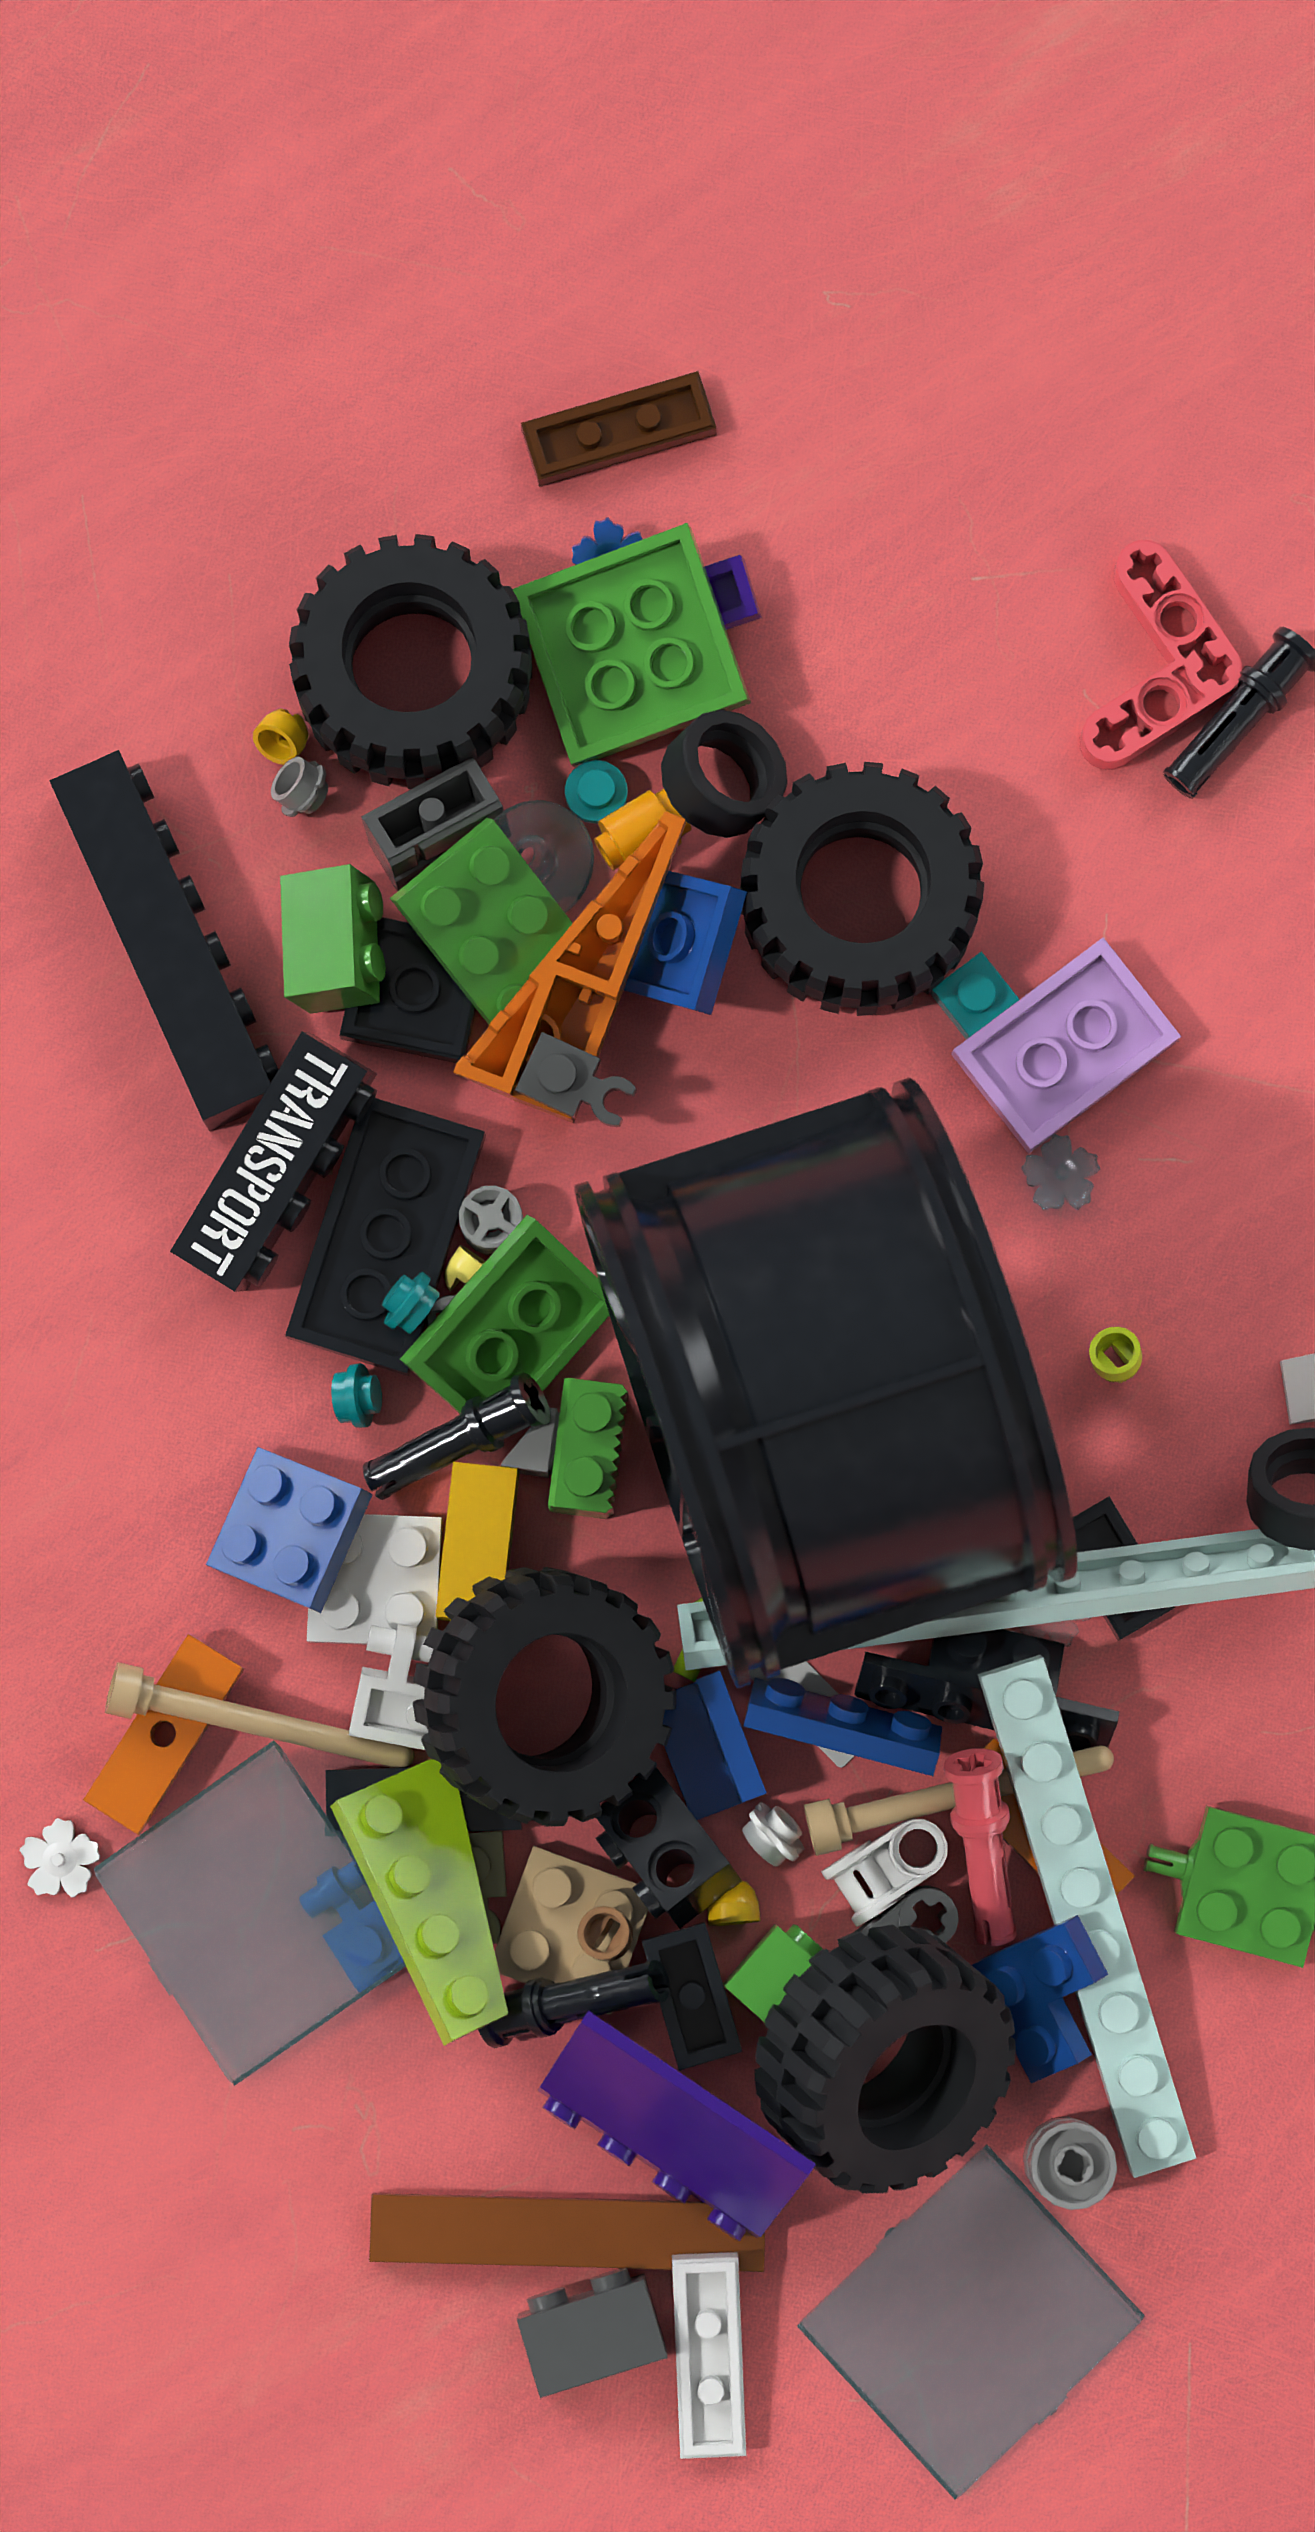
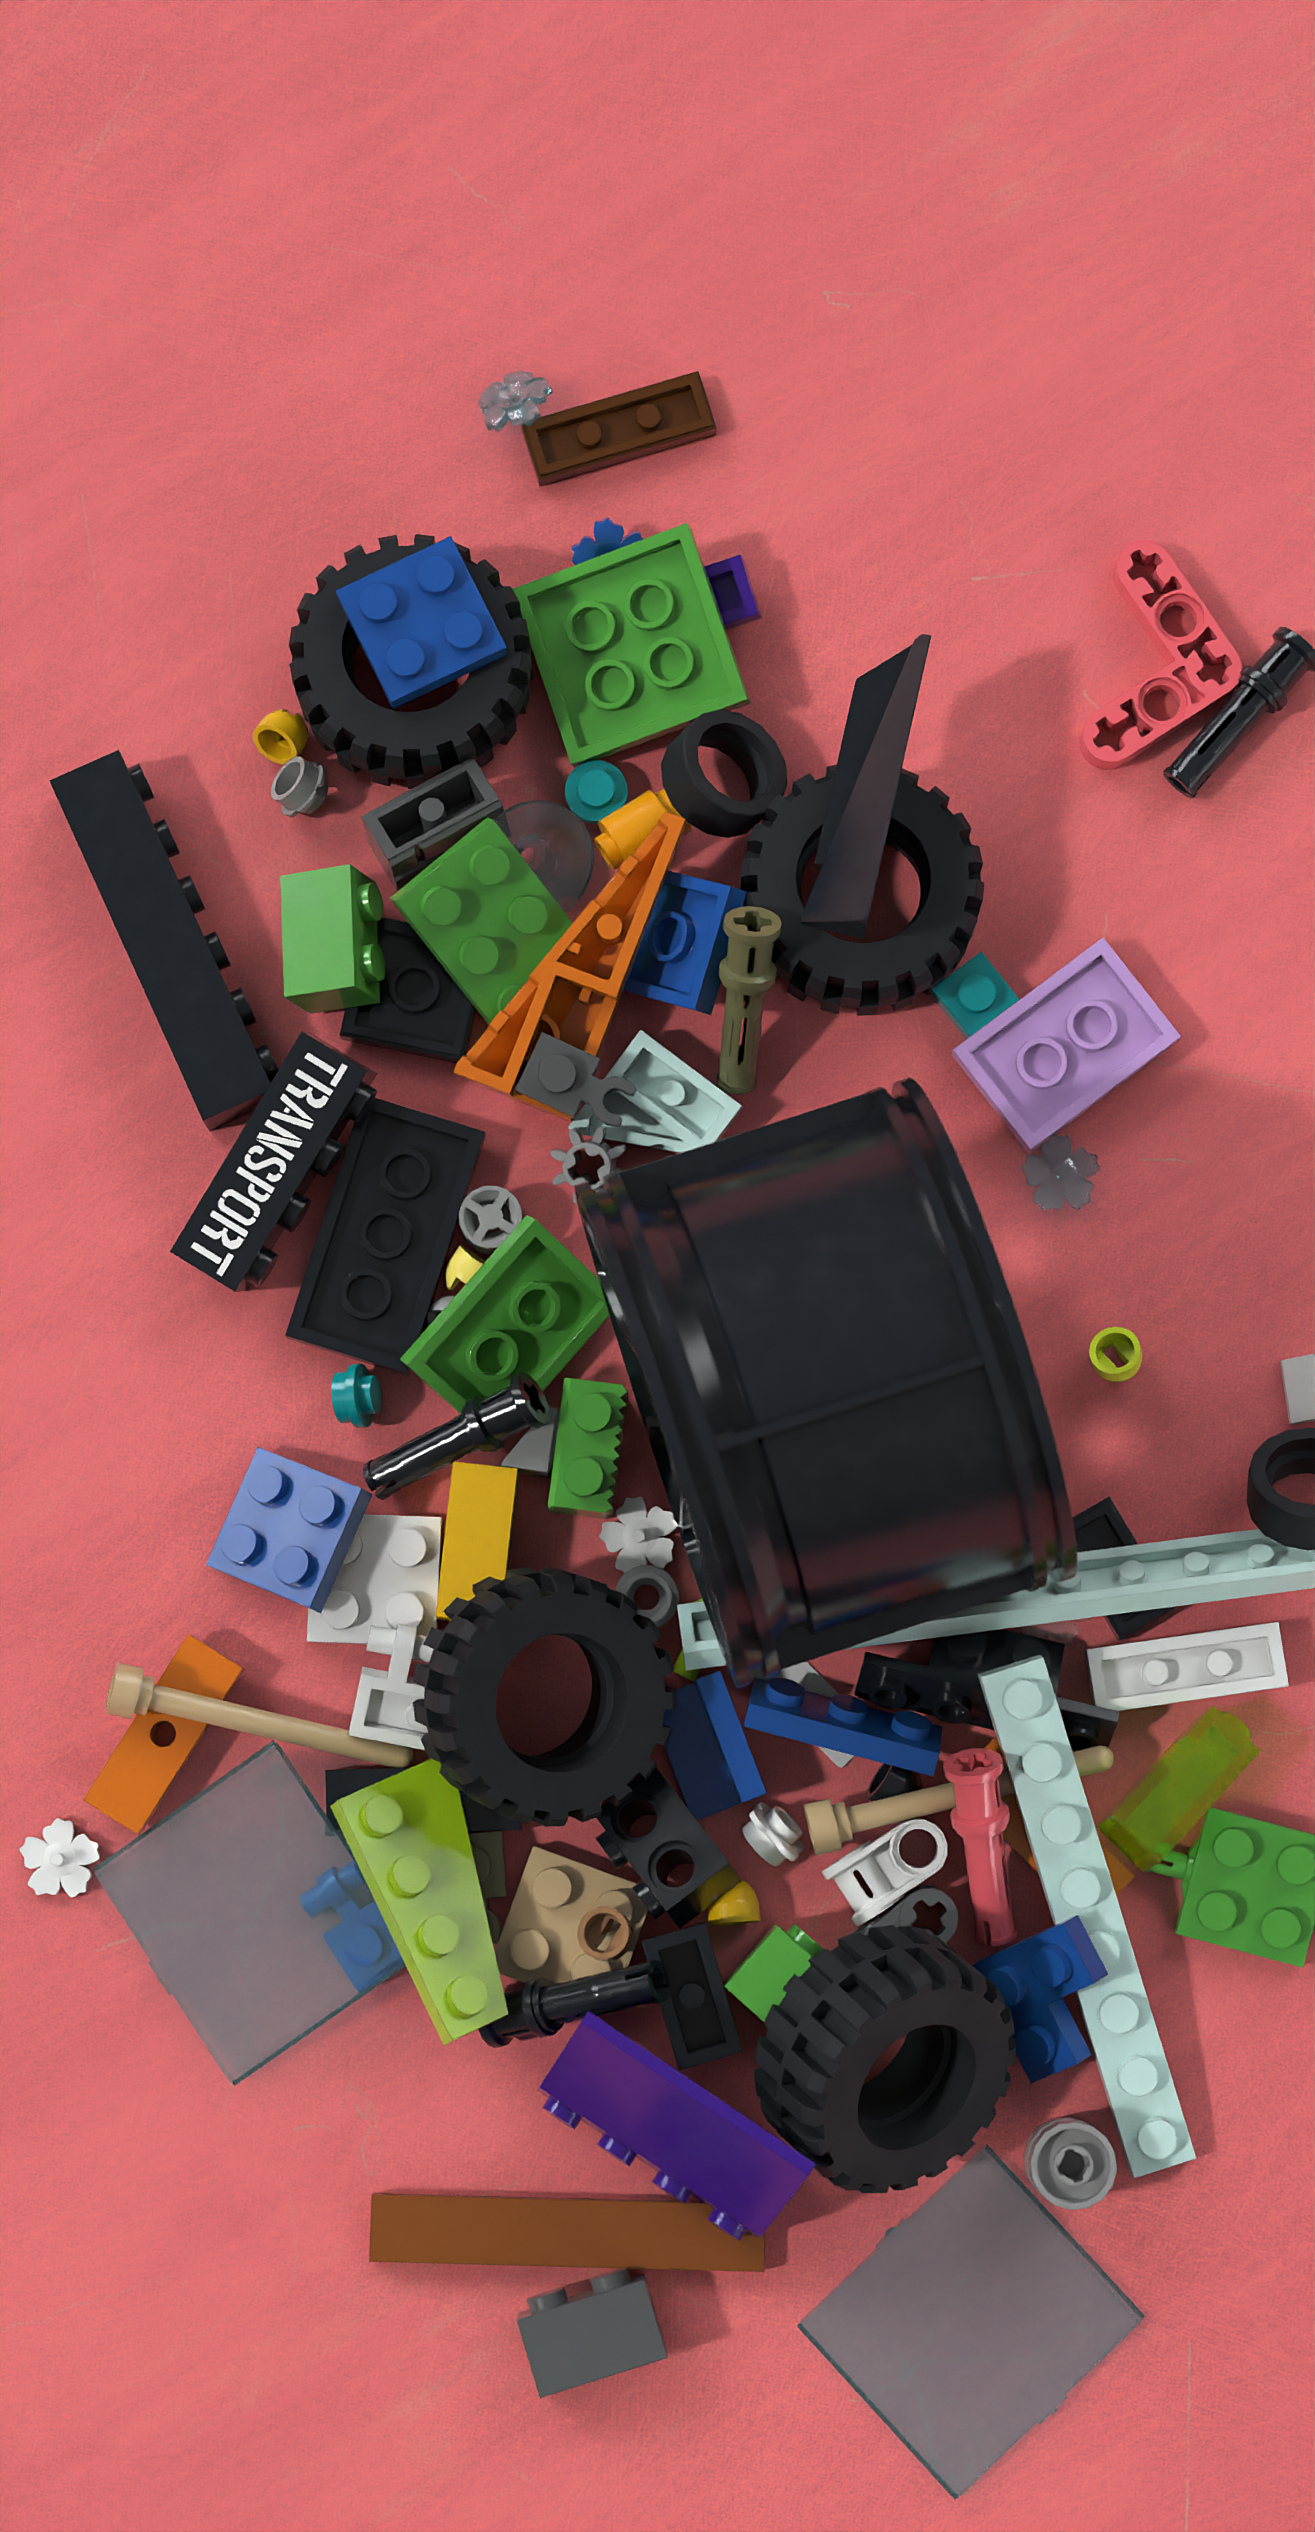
teal plate [382,1272,440,1334] -> none
white tile [672,2252,746,2459] -> none
none -> blue plate [336,536,508,709]
none -> clear light blue plant [478,371,553,432]
none -> light grey gear [550,1126,627,1204]
none -> light aqua wing [567,1030,744,1153]
none -> white plant [599,1497,677,1573]
none -> light grey plate [615,1565,679,1628]
none -> olive pin [716,906,782,1095]
none -> black wedge [801,634,931,939]
none -> black hinge [866,1763,922,1802]
none -> white plate [1084,1622,1289,1711]
none -> clear neon green brick [1096,1705,1261,1872]

